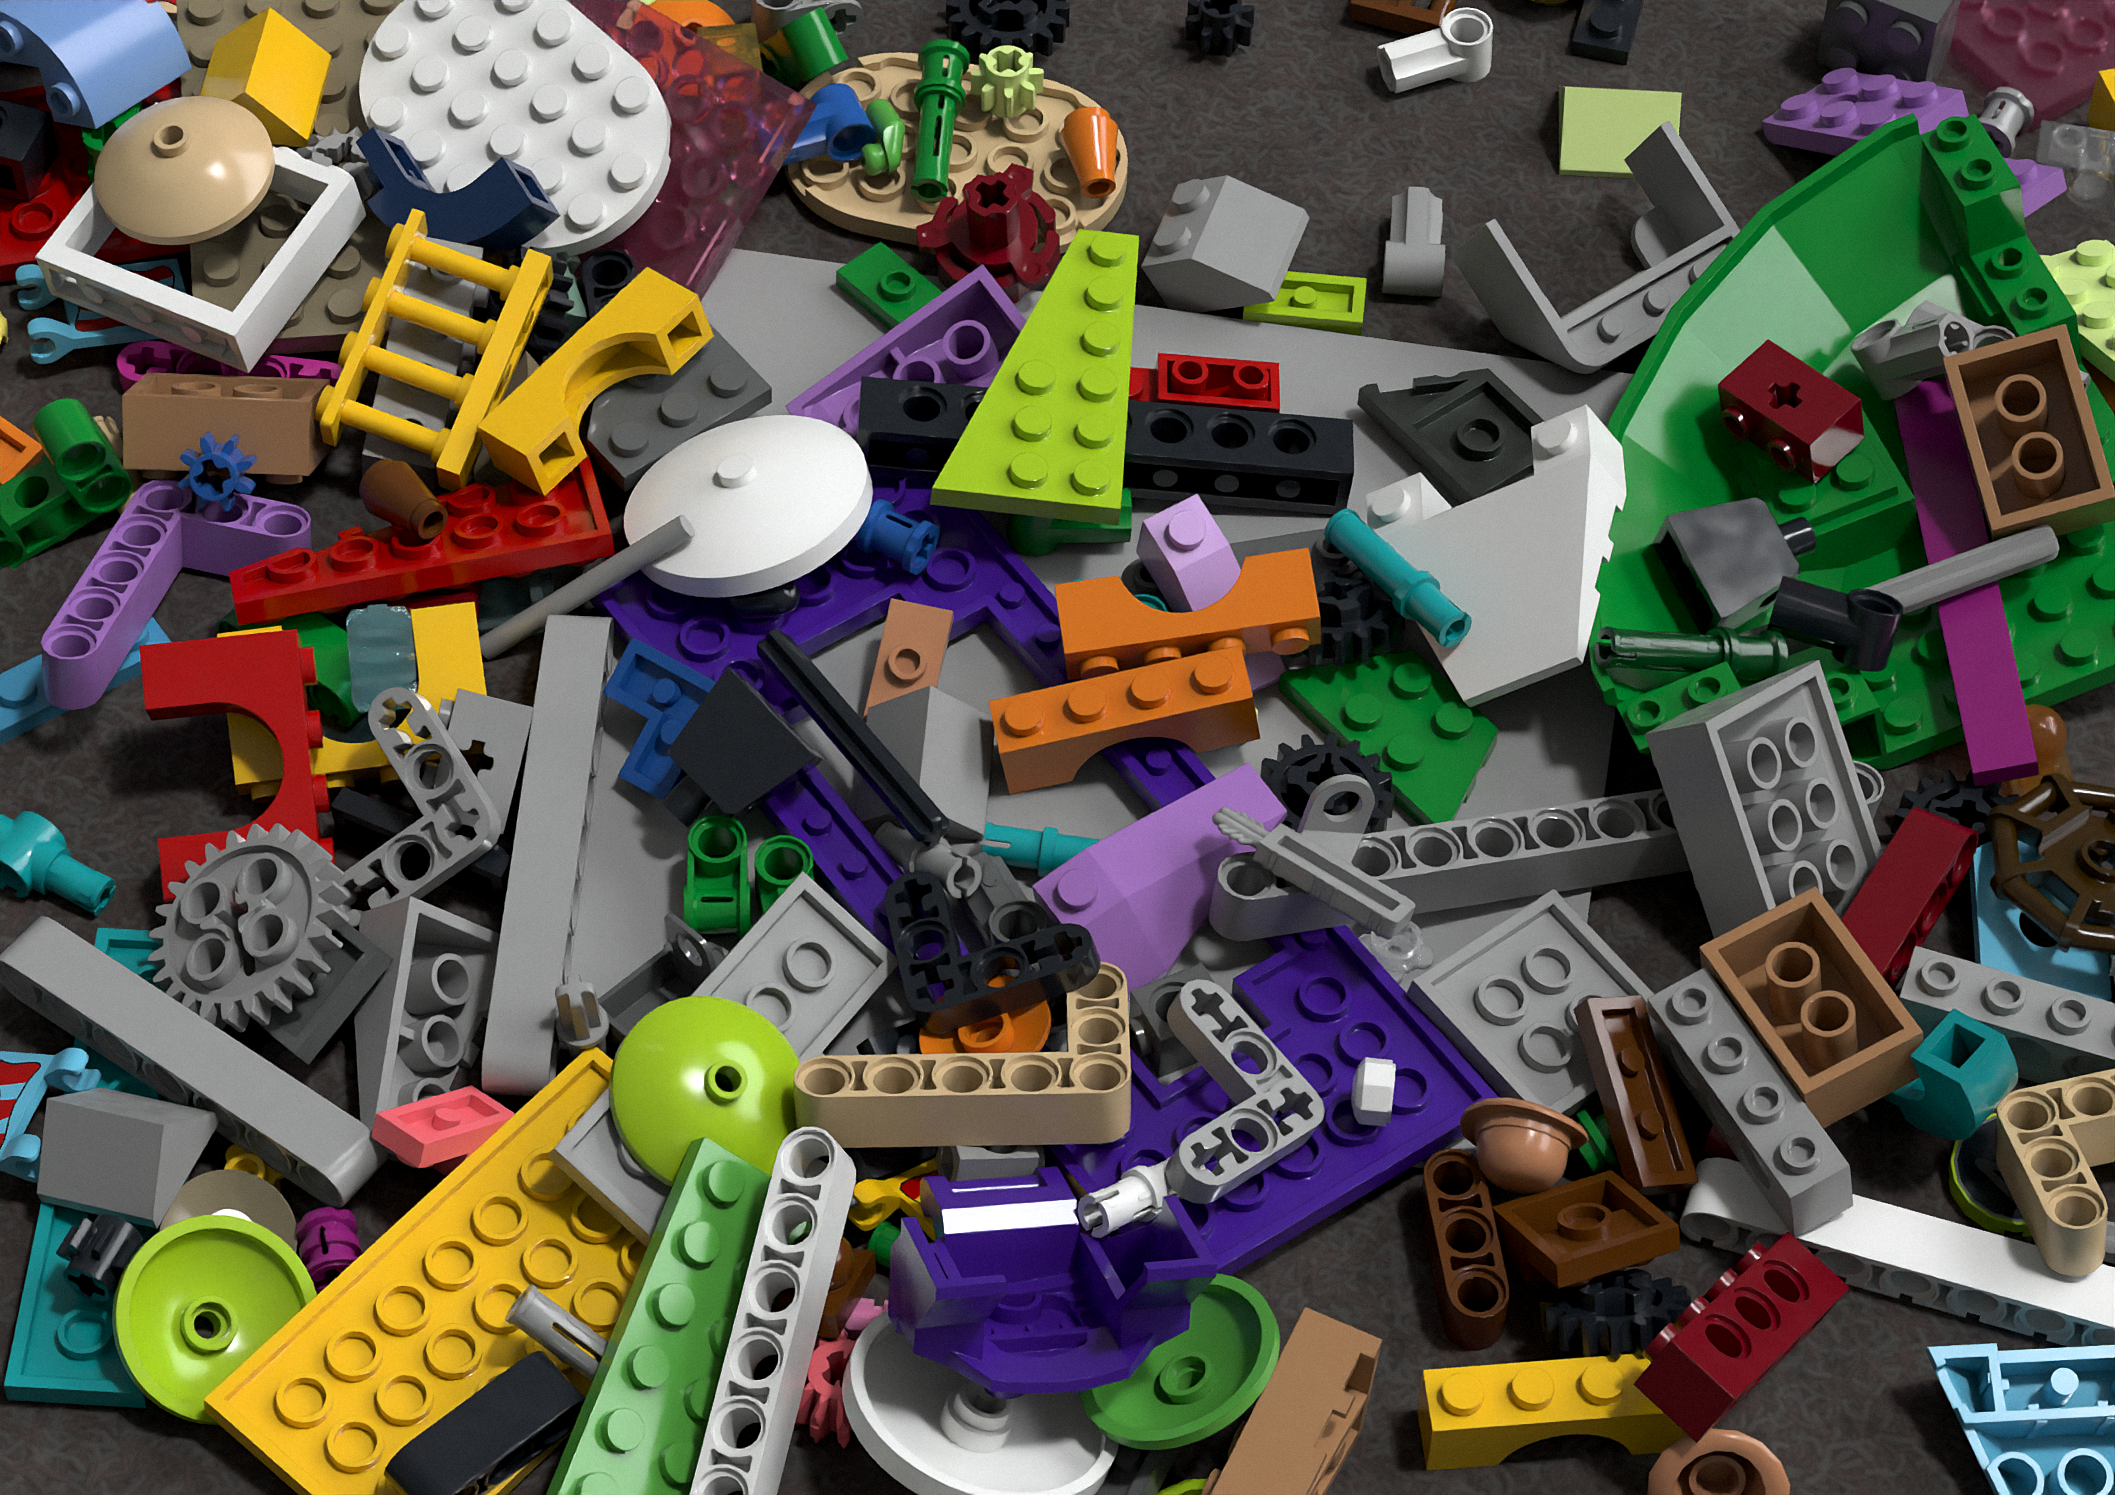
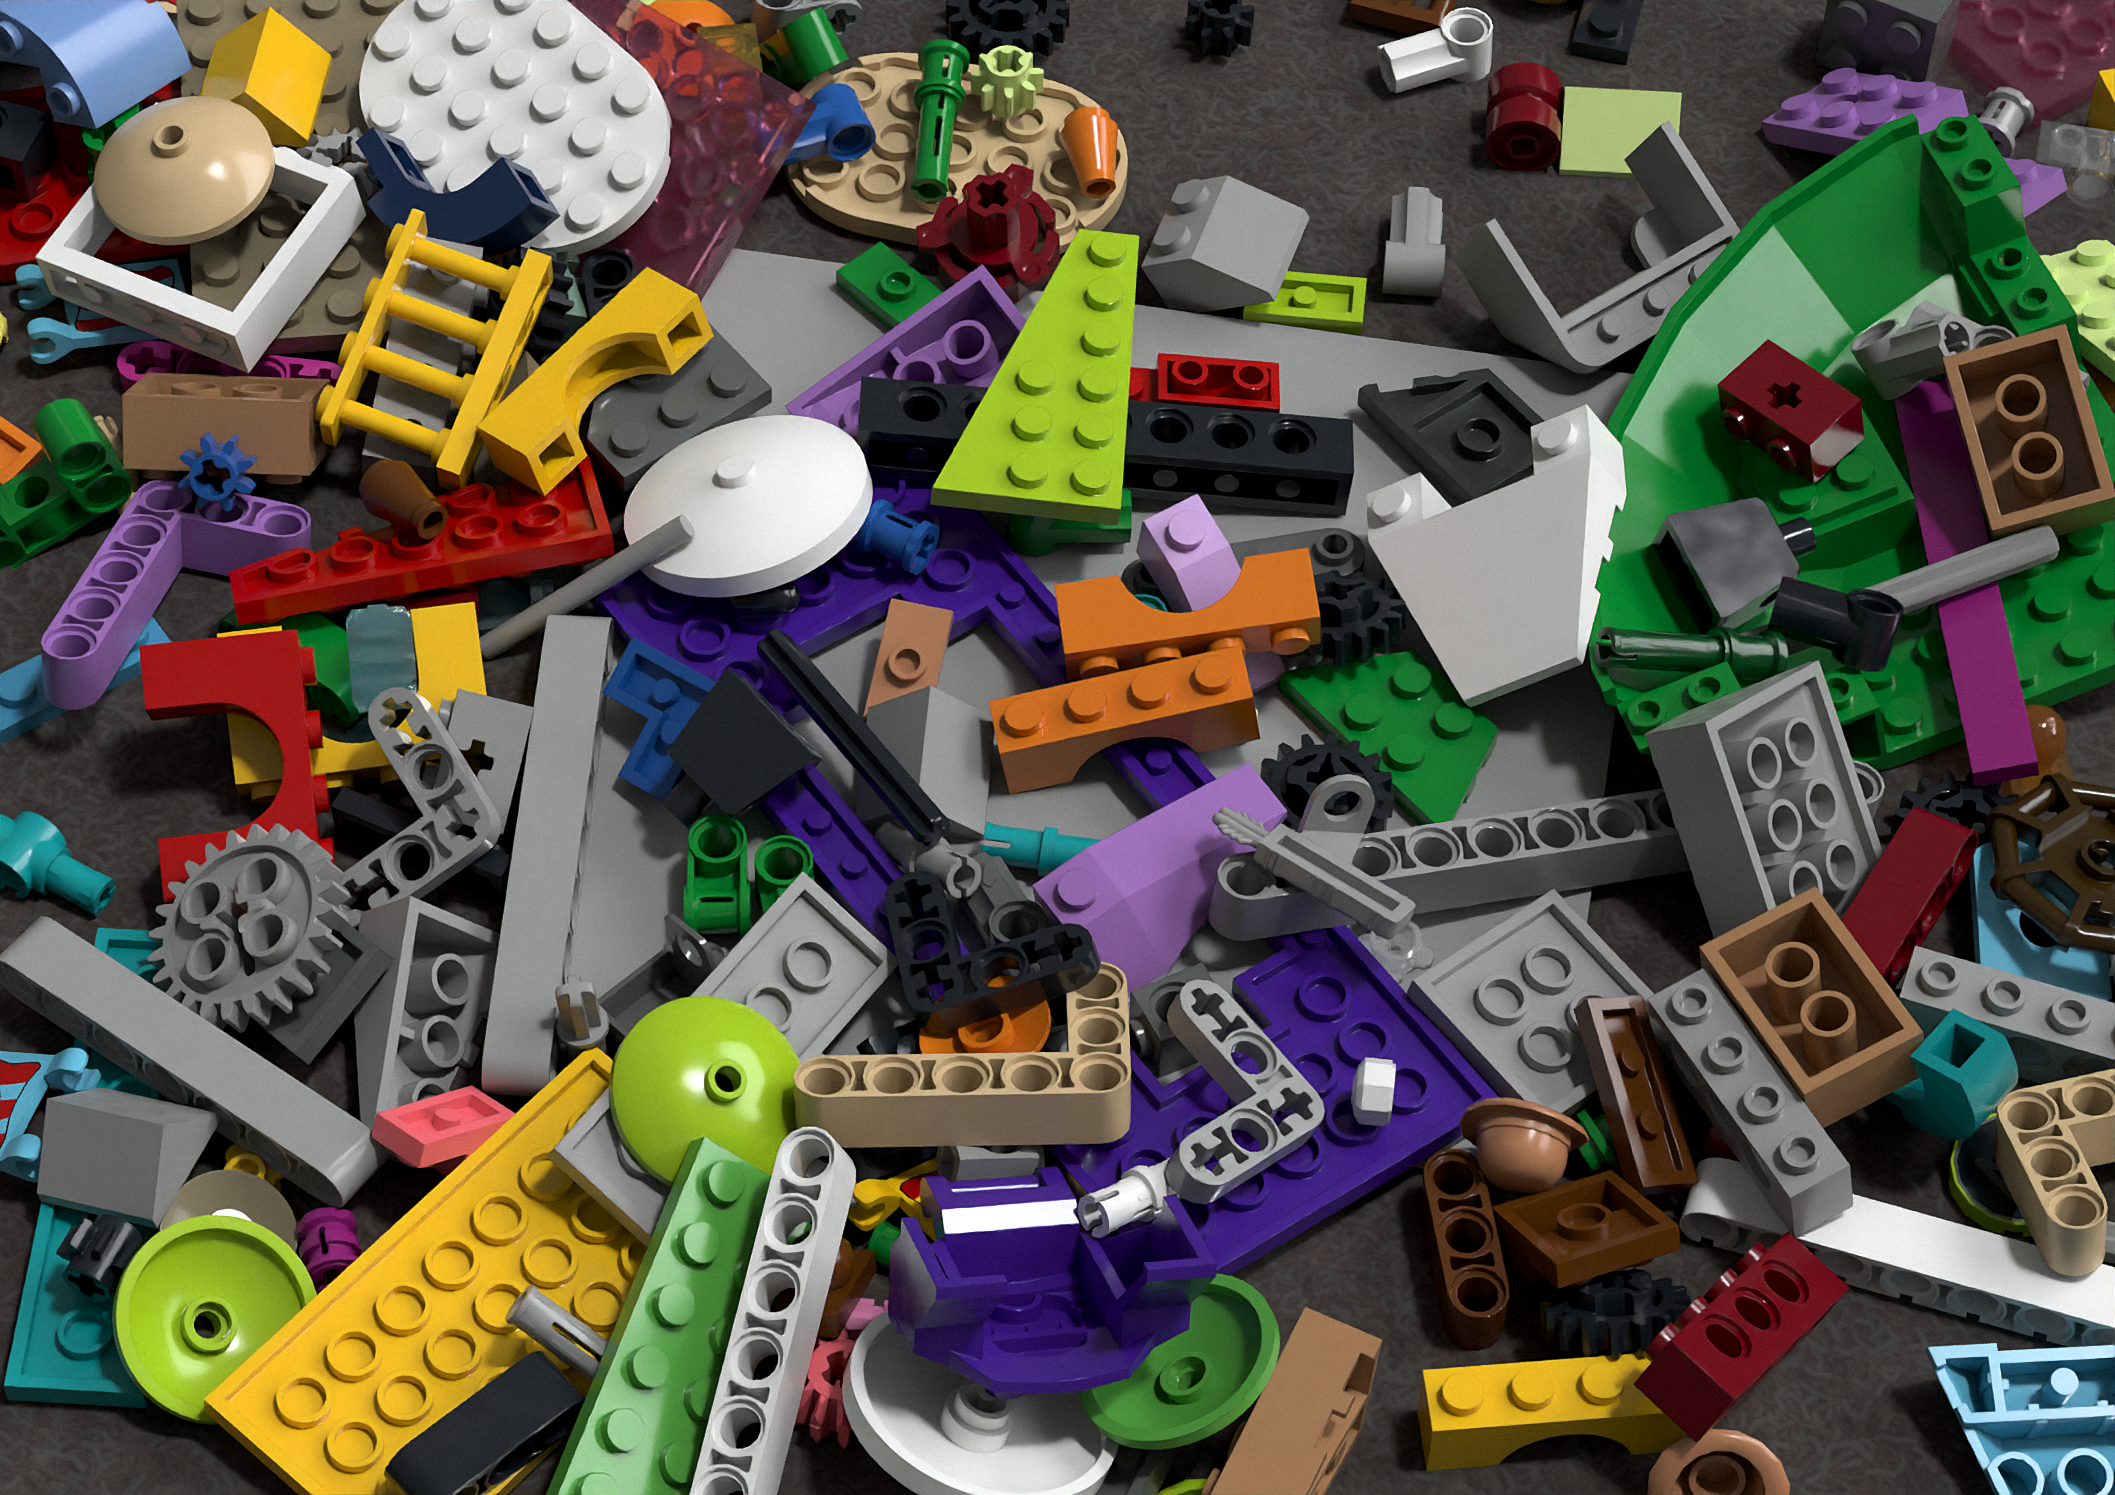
bright green arm [860,99,905,176] -> none
teal pin [1324,509,1472,648] -> none
none -> dark red wheel [1485,62,1562,171]

